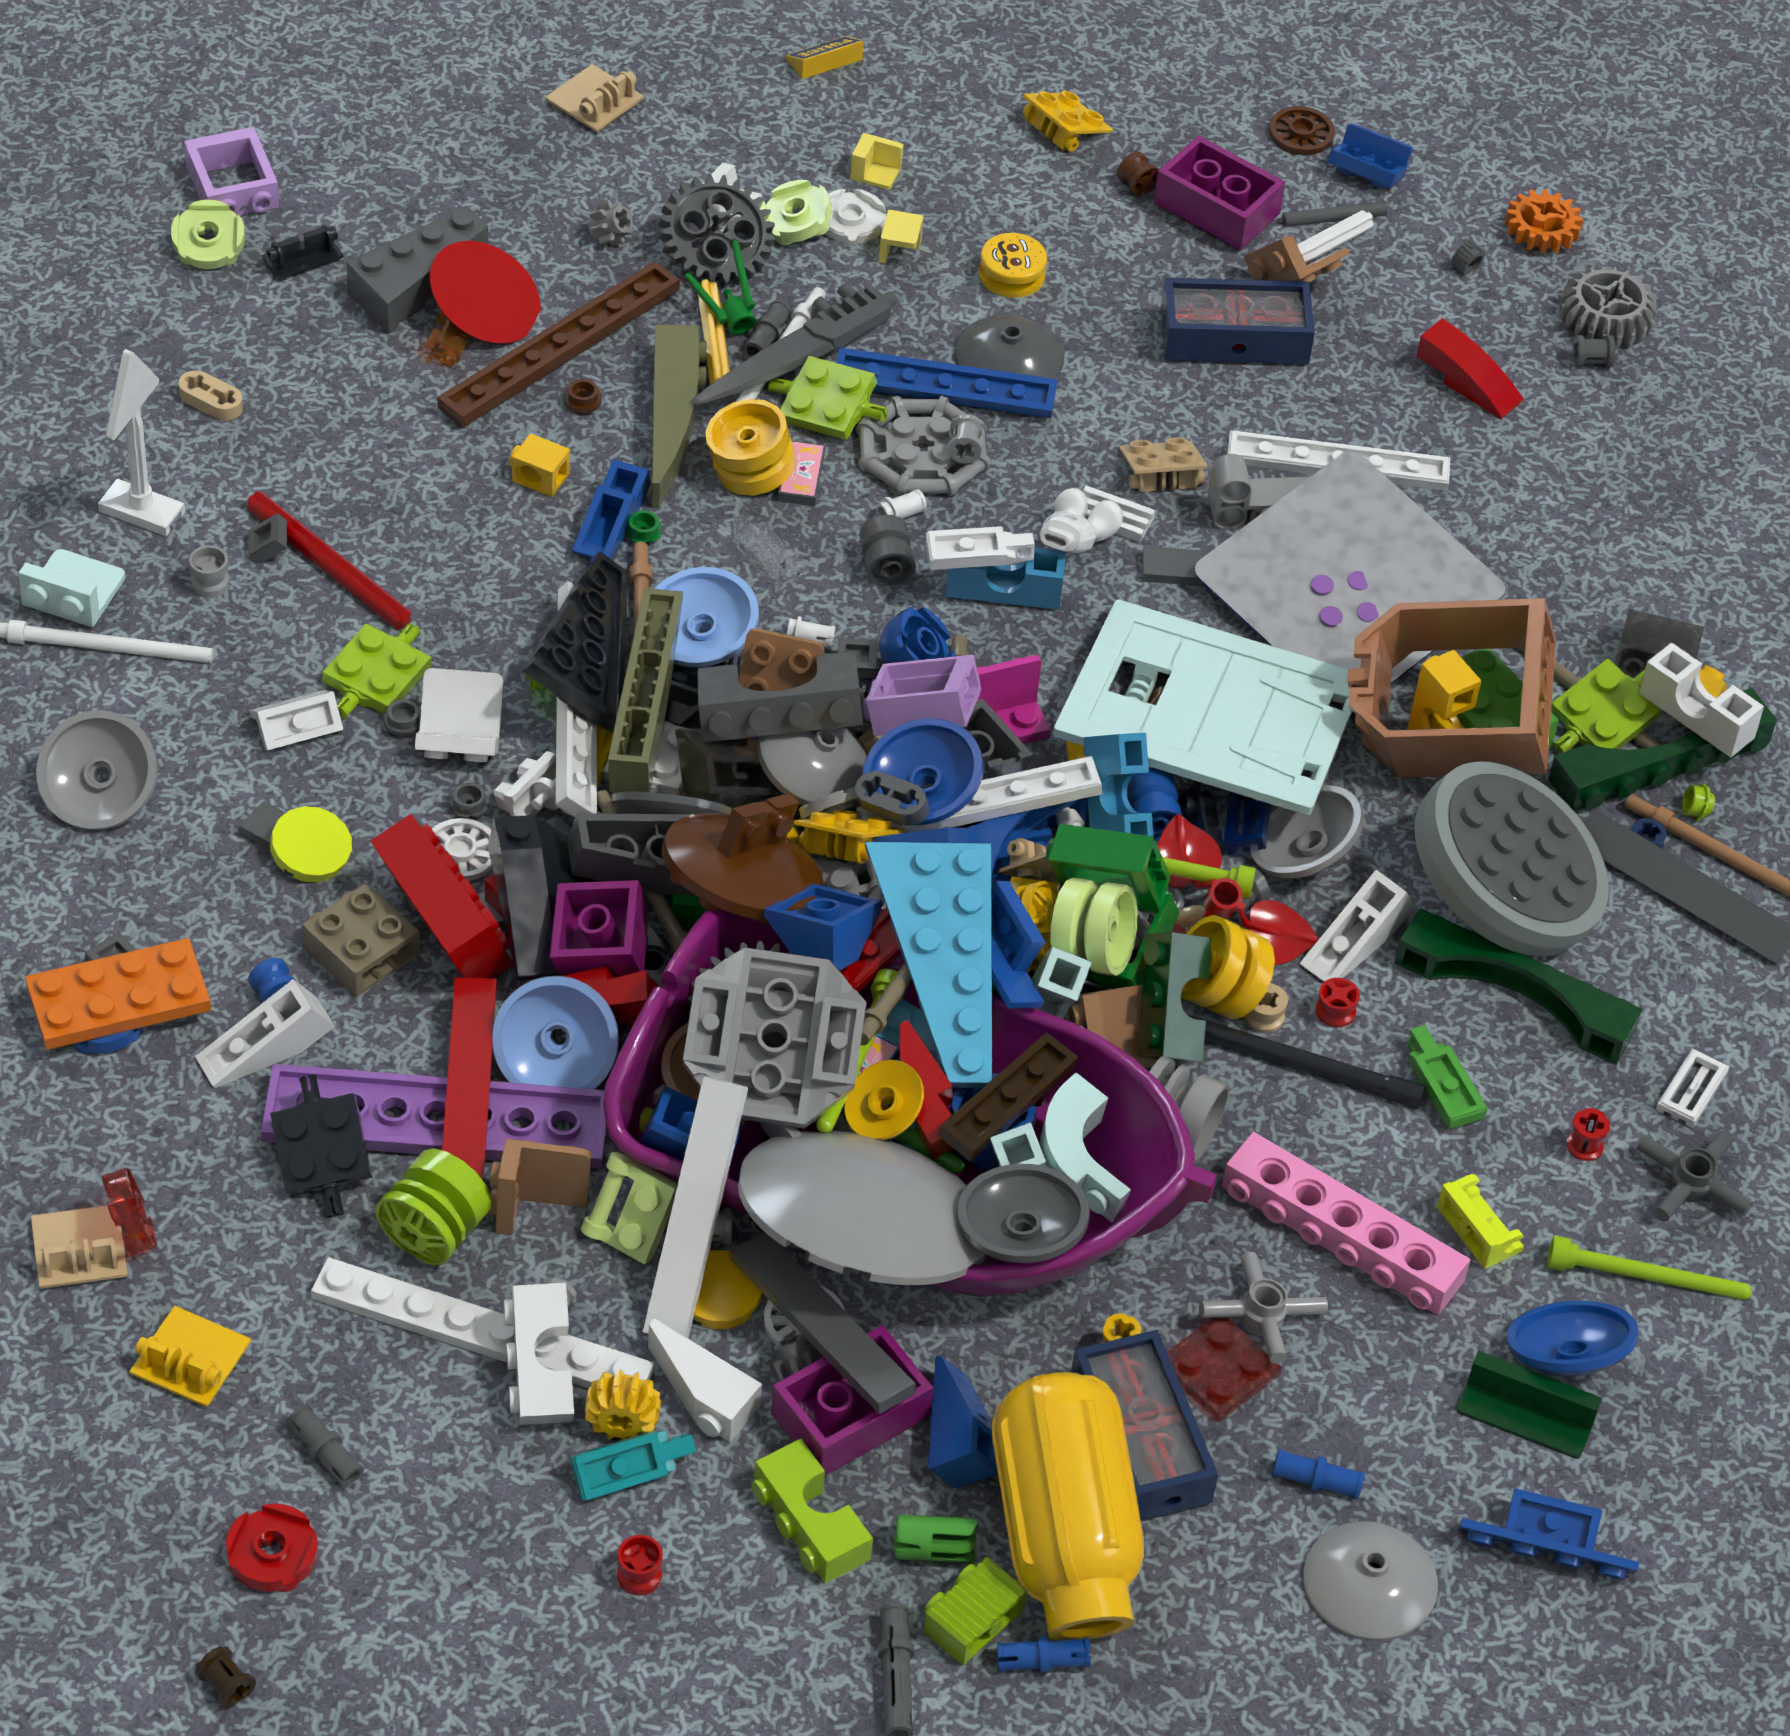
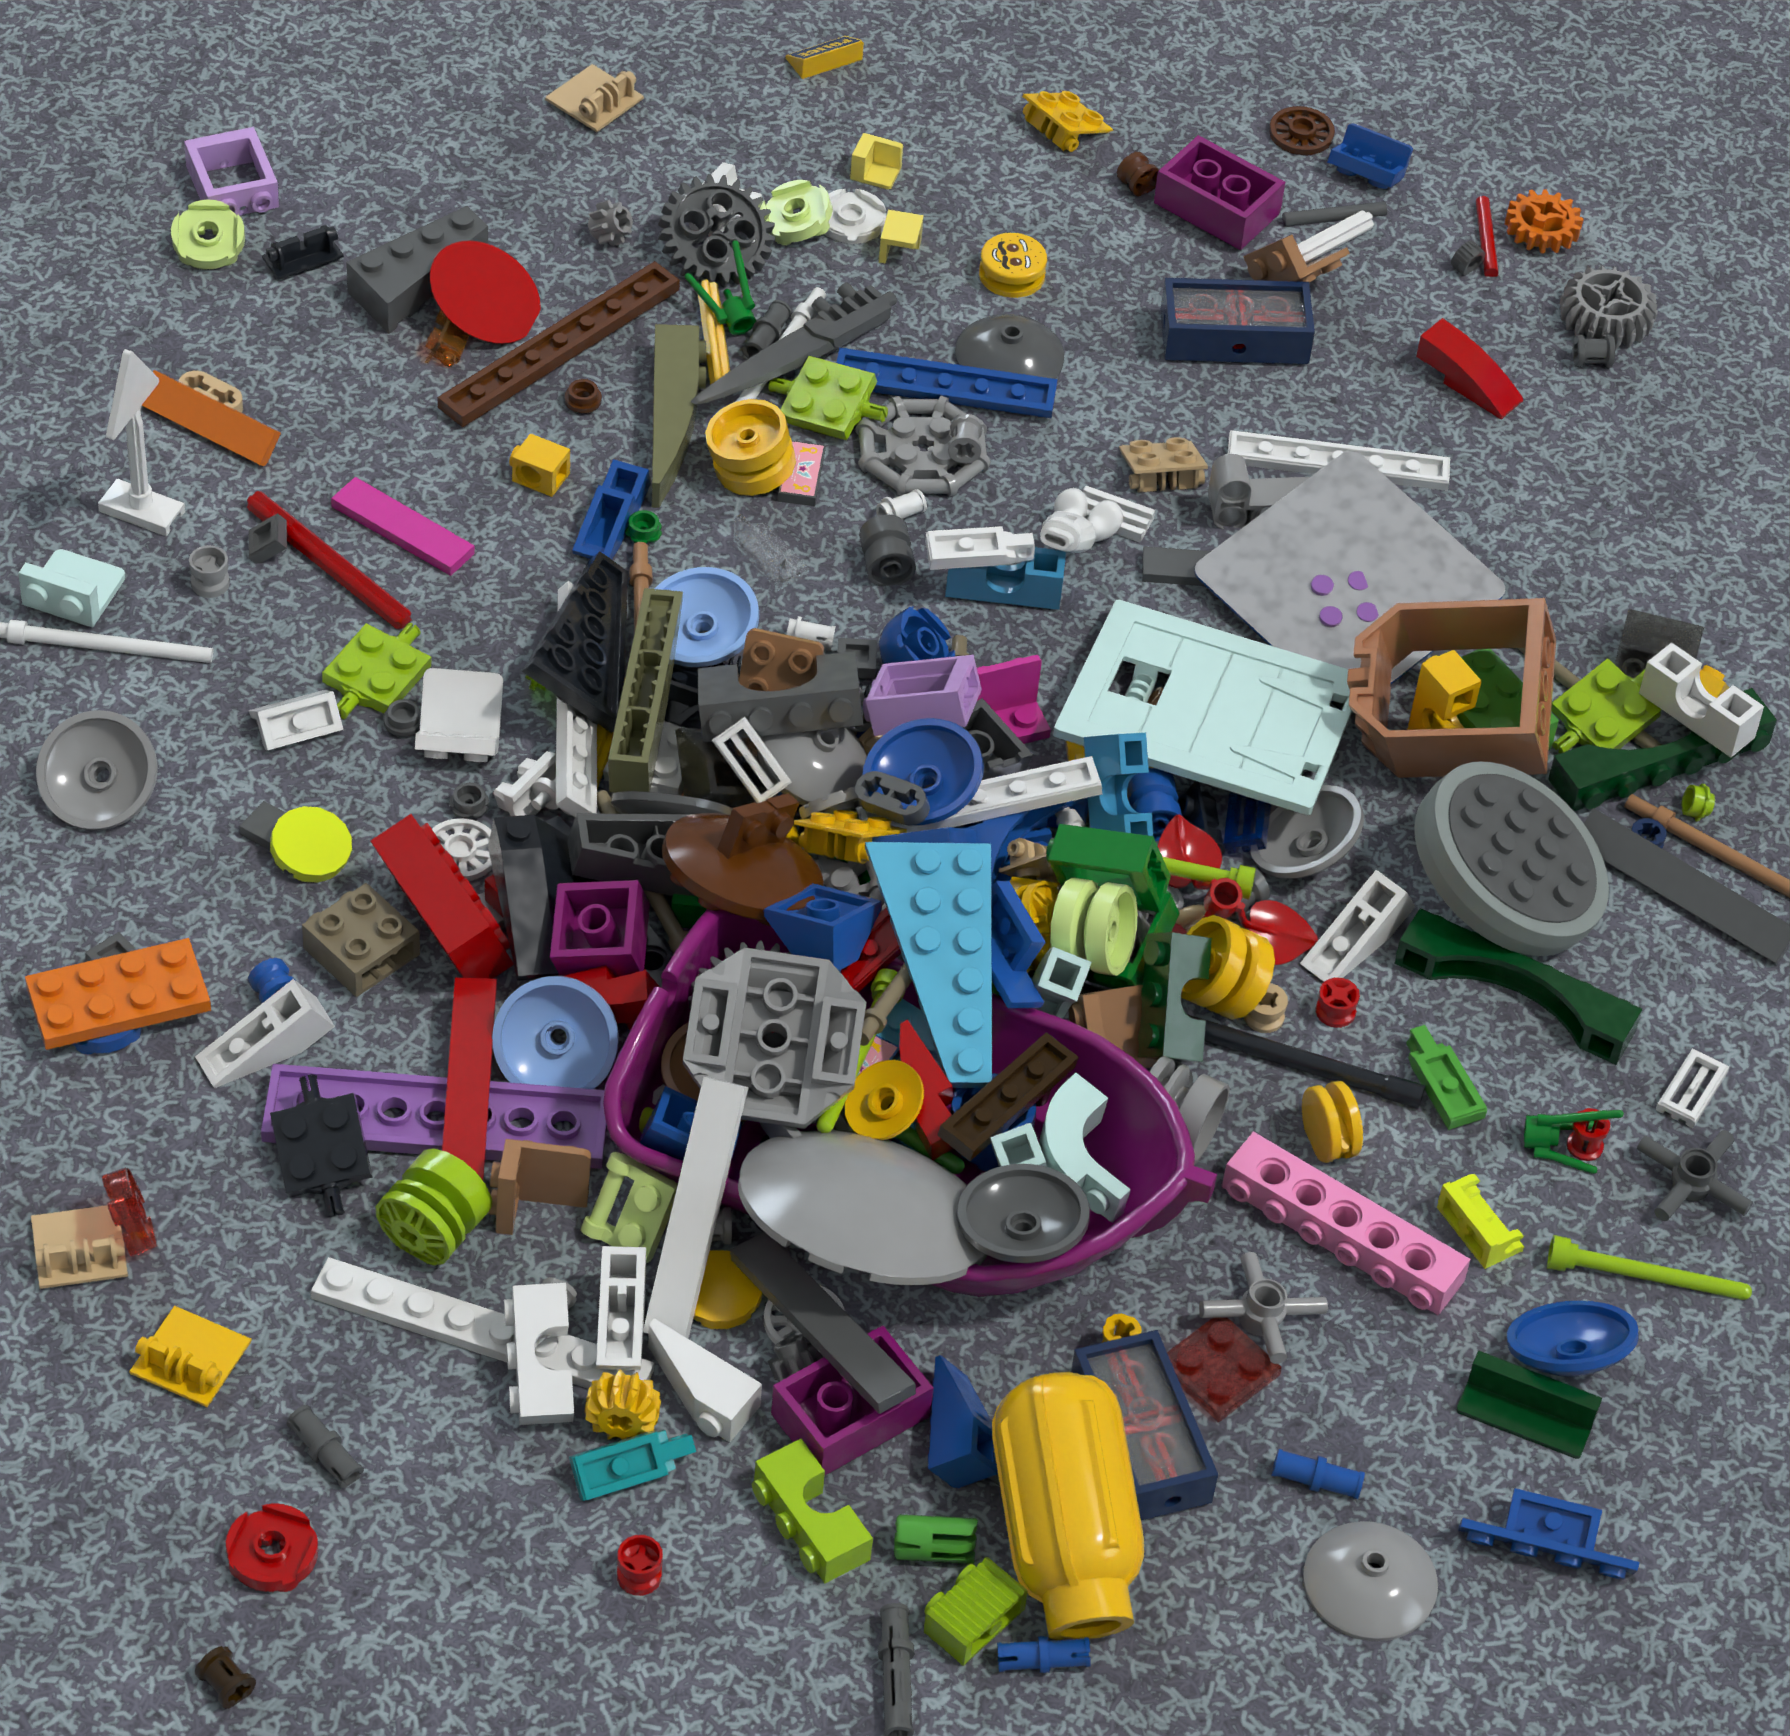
none -> orange tile [142,370,281,466]
none -> dark pink tile [331,477,475,576]
none -> white slope [596,1246,646,1370]
none -> white tile [712,716,792,803]
none -> yellow head [1302,1081,1363,1163]
none -> red bar [1475,196,1499,277]
none -> green plant [1524,1110,1624,1174]

